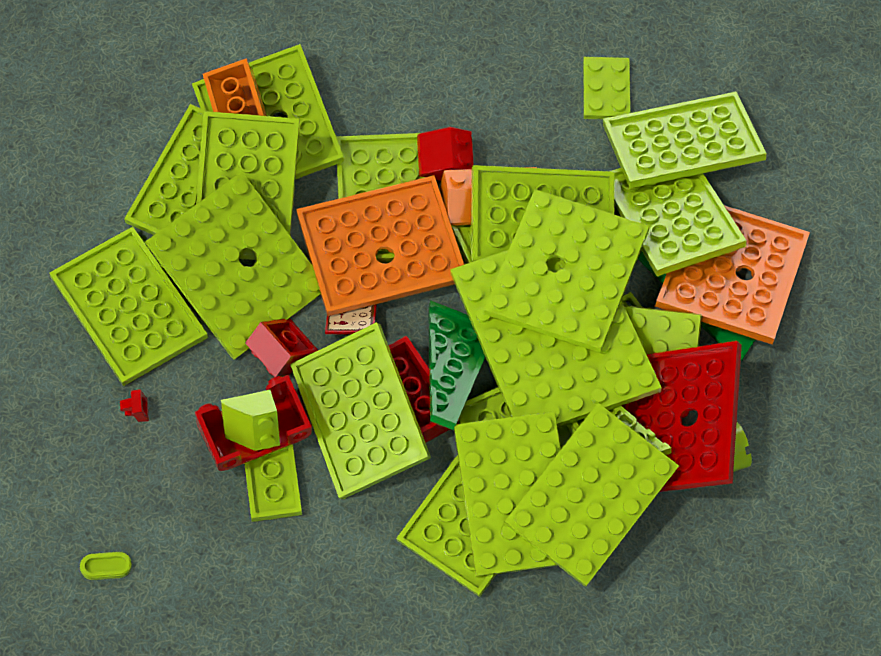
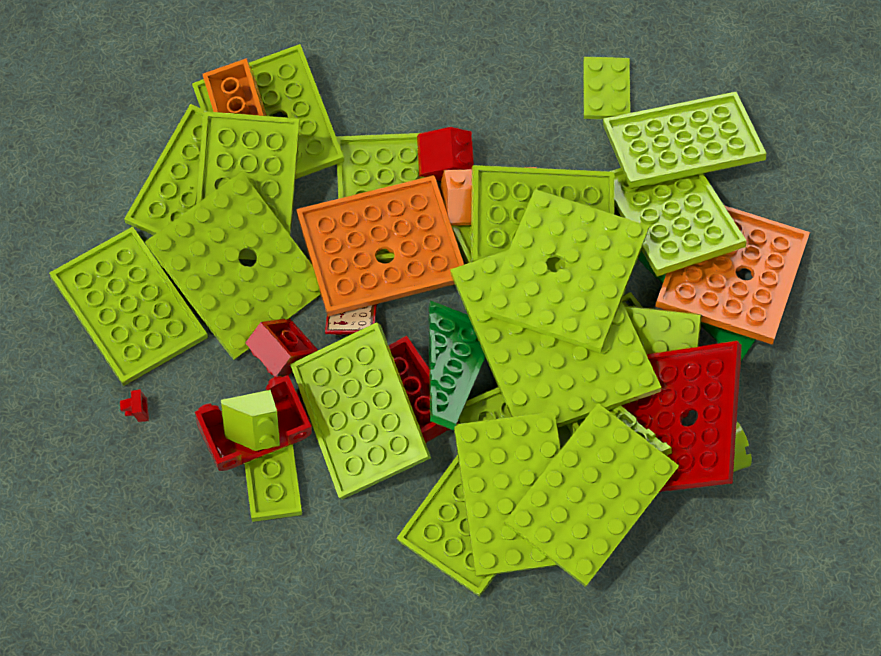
lime tile [80,552,132,580] -> none

